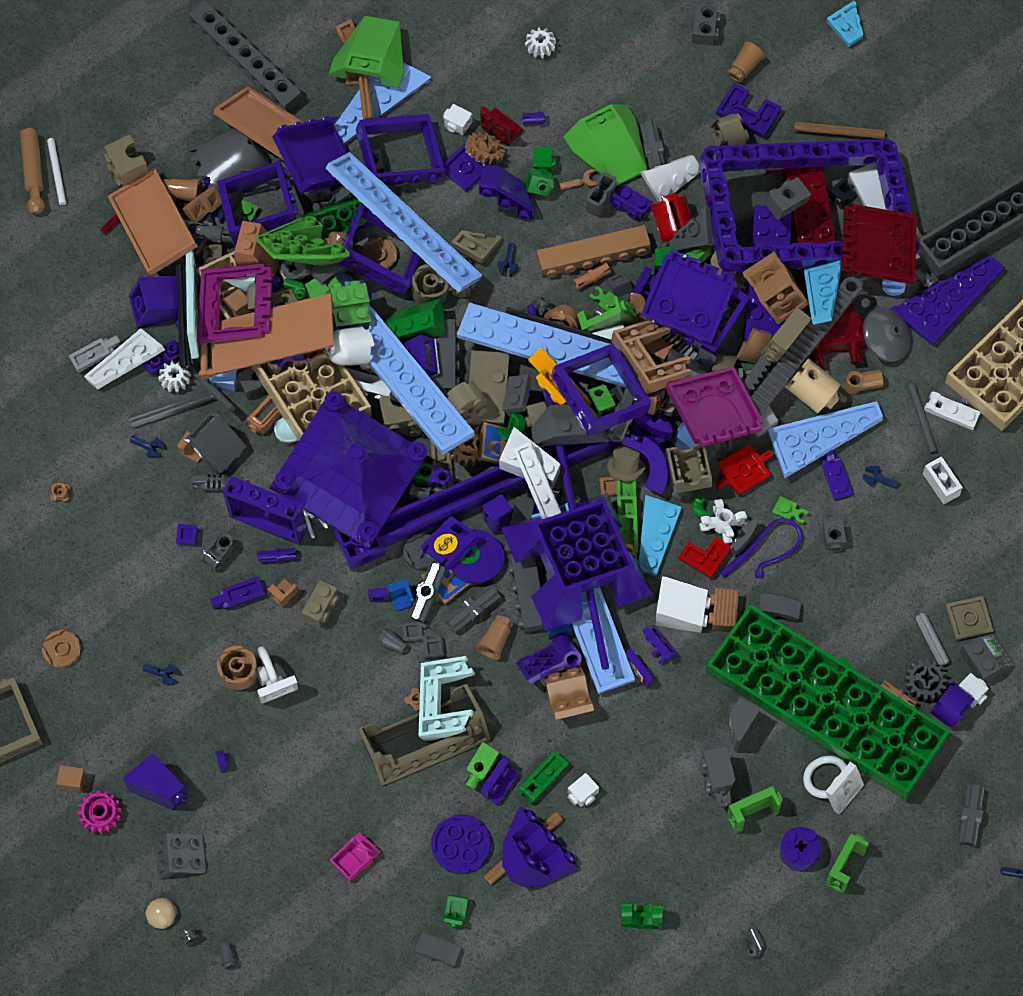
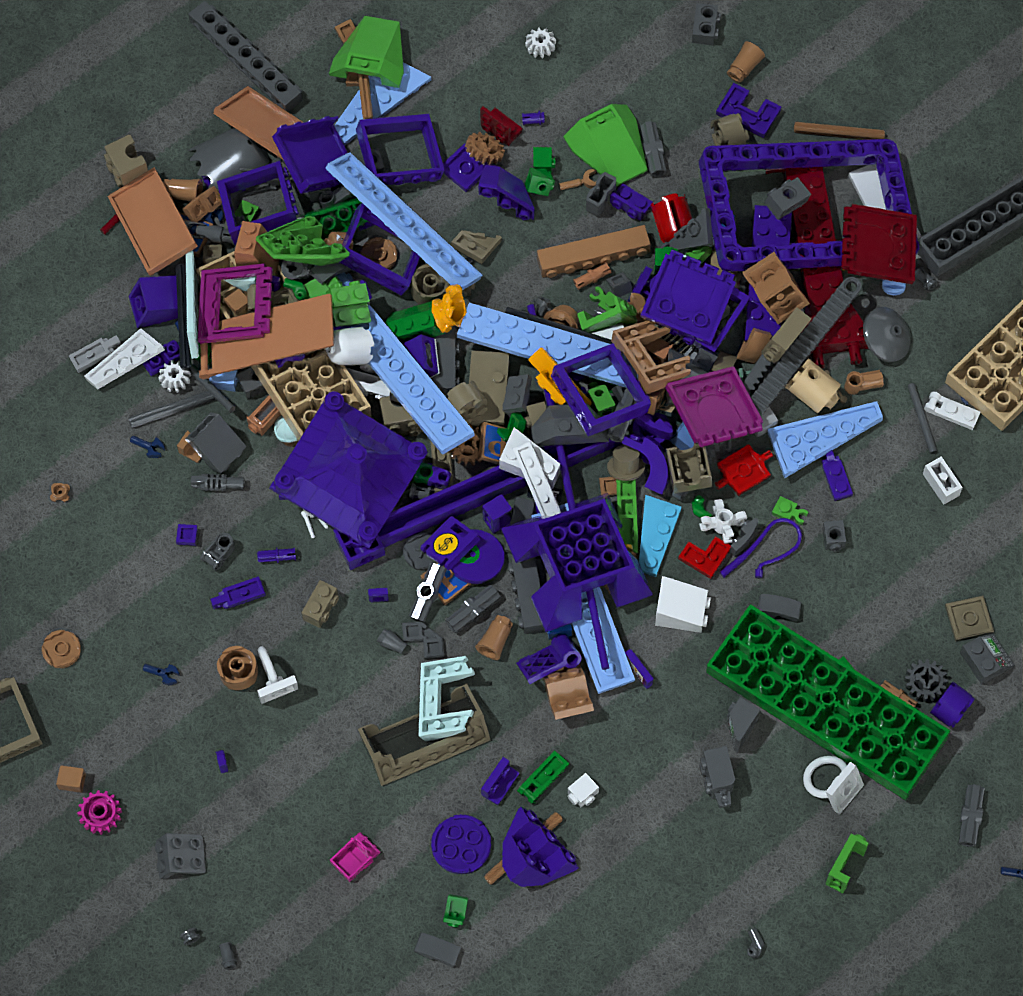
medium nougat piece [20,128,45,215] -> none
white bar [47,138,67,205] -> none
dark purple slope [123,753,188,810] -> none
tan hair [145,898,178,929] -> none
dark purple window [223,476,307,545] -> none
white tile [257,666,269,686] -> none
medium nougat panel [267,579,299,608] -> none
blue panel [388,579,414,611] -> none
medium nougat plate [404,688,420,711] -> none
white brick [443,104,473,136] -> none
bright green torso [464,742,502,790] -> none
dark blue bar [498,243,518,277] -> none
green piece [621,901,663,929] -> none
white wing [640,155,700,202] -> none
dark purple plate [642,626,679,664] -> none
medium nougat brick [708,588,739,632] -> none
bright green panel [727,786,782,834] -> none
dark purple brick [779,827,821,872] -> none
medium azure wing [804,260,841,325] -> none
medium azure wing [826,1,863,47] -> none
black panel [829,177,857,210] -> none
dark blue bar [862,466,899,489] -> none
dark purple wing [890,256,1005,346] -> none
light grey axle [916,613,949,666] -> none
white brick [959,673,989,708] -> none
none -> light orange piece [432,284,467,333]

